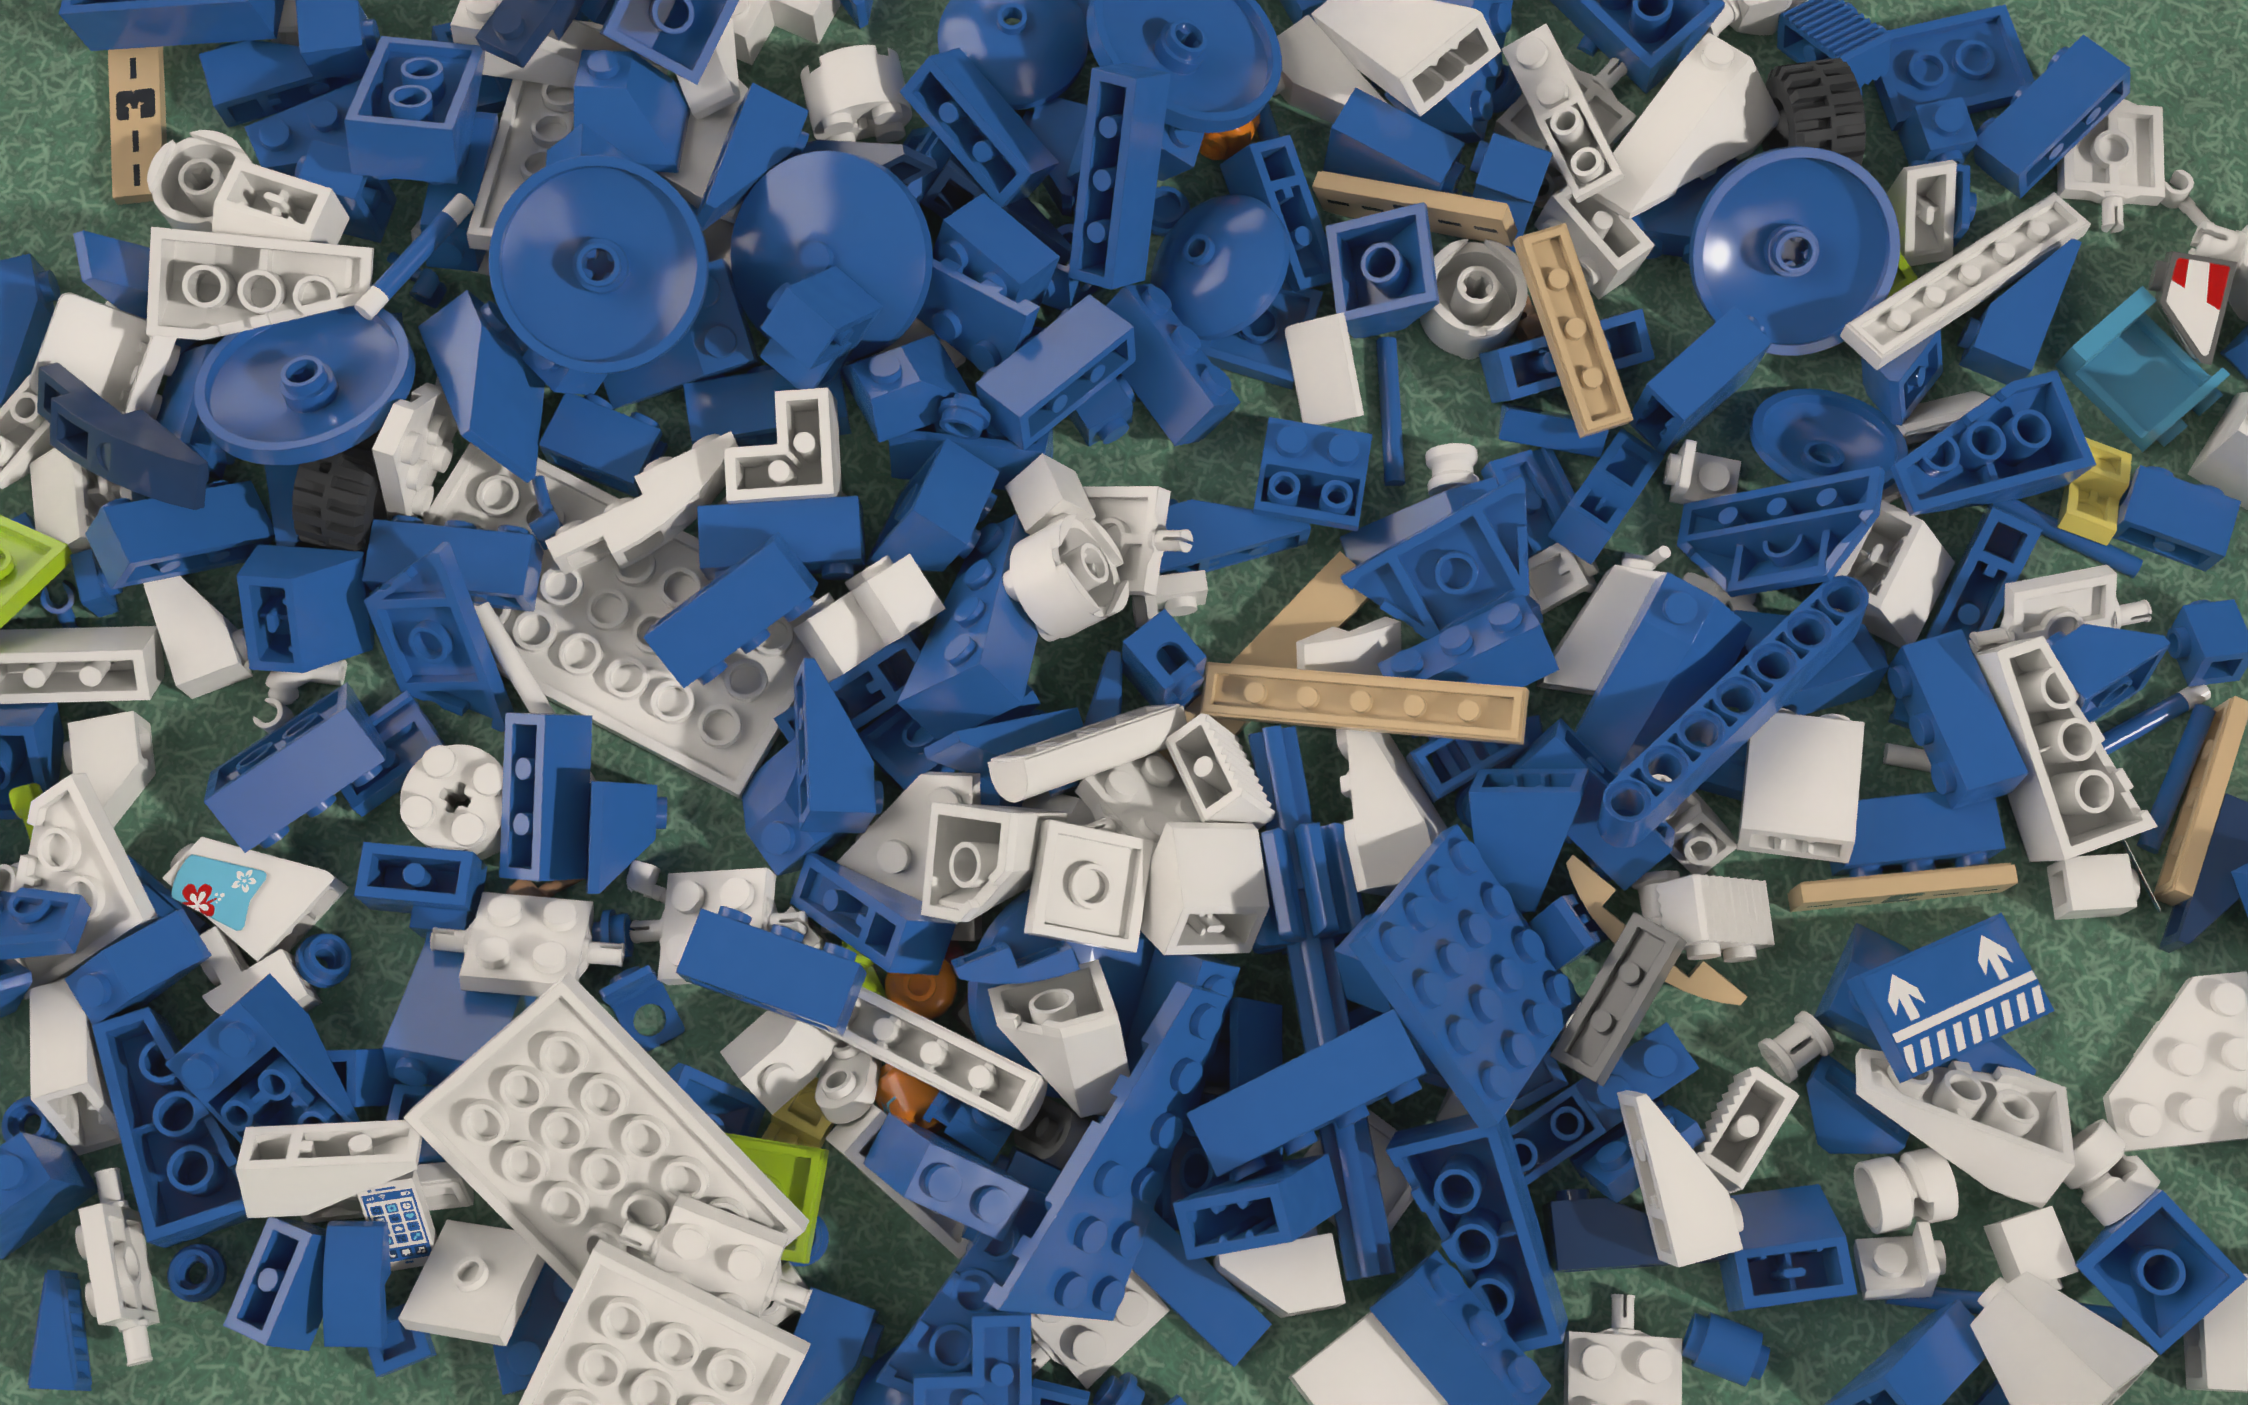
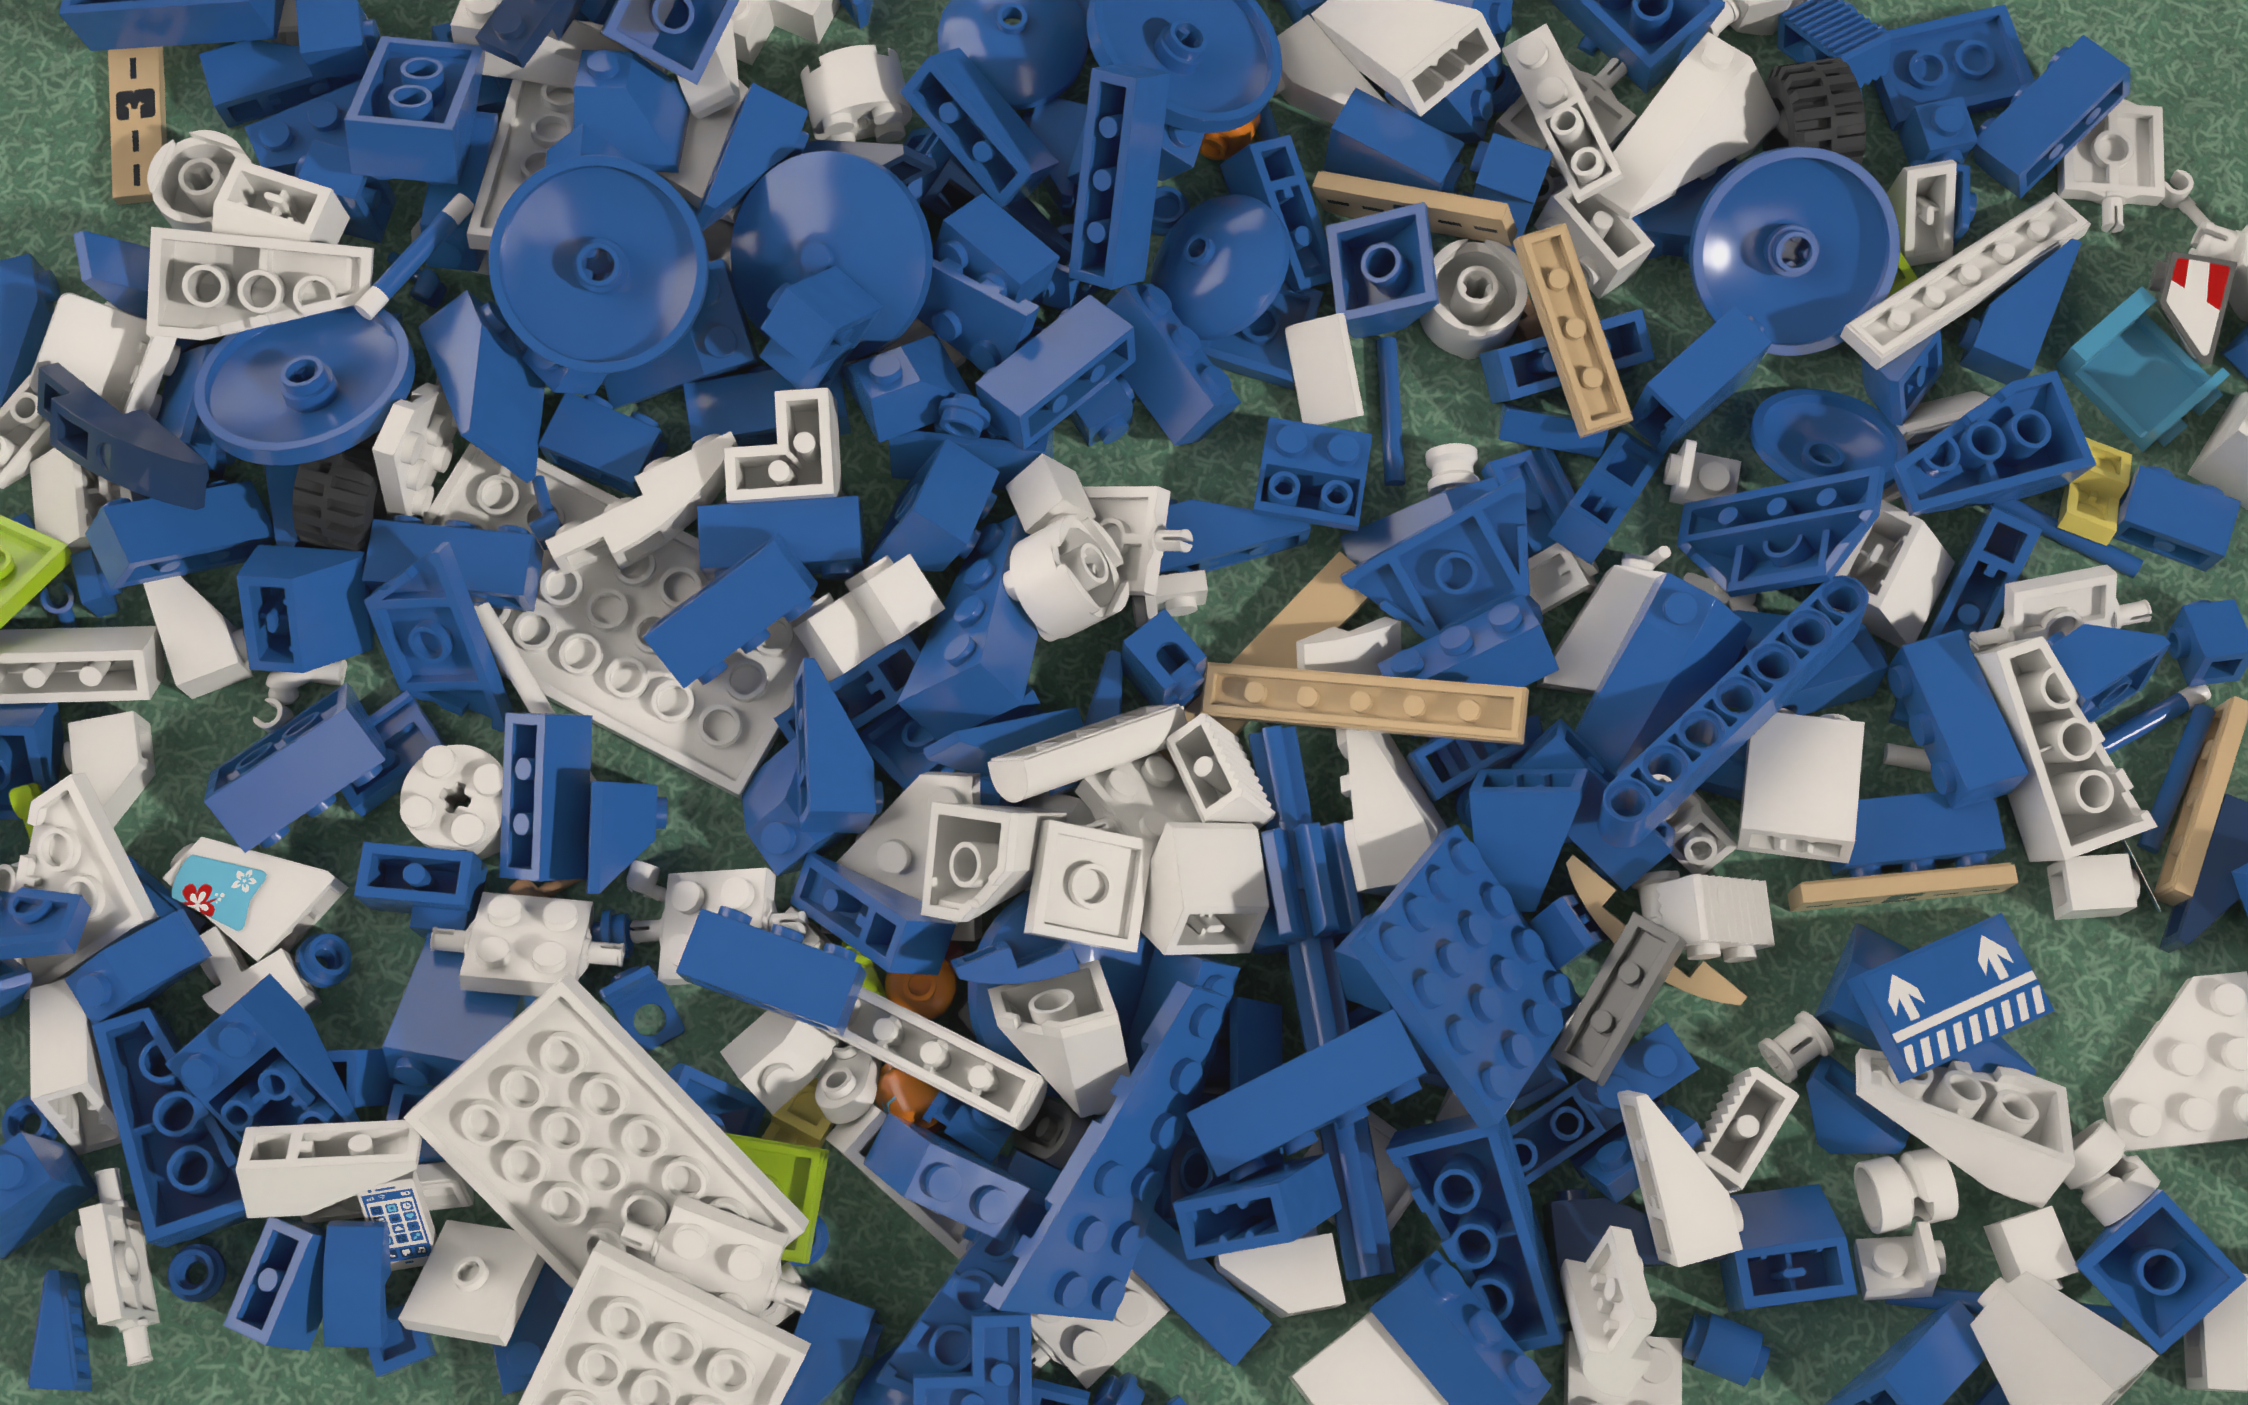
none -> white brick [1560,1225,1657,1398]

